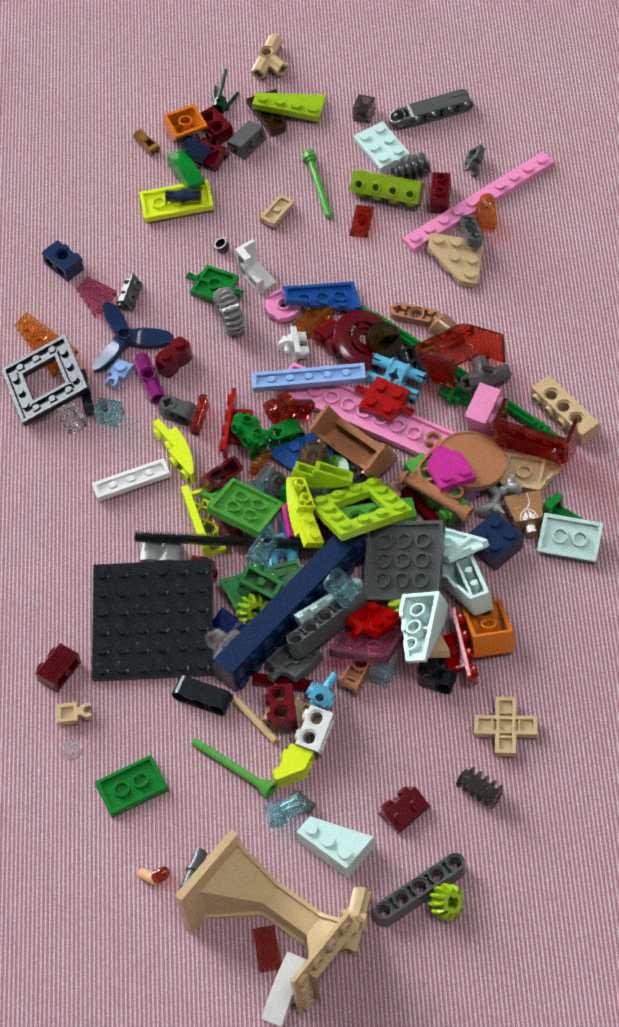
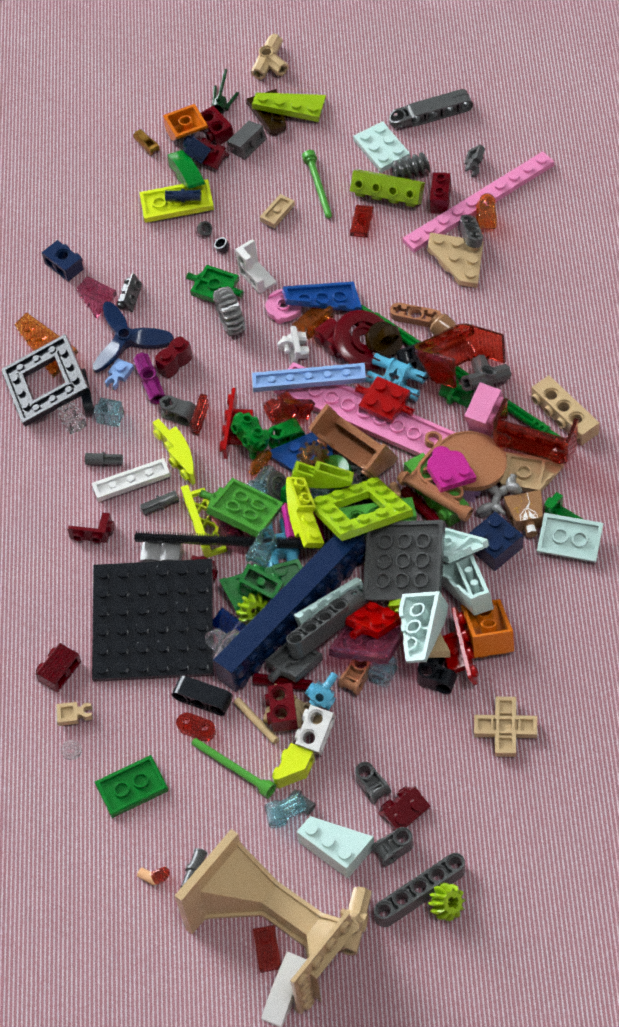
dark red brick [199,456,243,492] -> none
clear light blue piece [323,568,363,608] -> none
clear smoke brick [352,94,376,124] -> none
clear smoke piece [456,766,504,809] -> none
none -> dark red bracket [67,512,115,543]
none -> dark grey axle [85,452,123,467]
none -> dark grey axle [140,490,179,515]
none -> clear red plate [176,713,216,741]
none -> dark grey hinge [197,221,212,236]
none -> dark grey piece [355,762,391,804]
none -> dark grey piece [372,827,414,866]

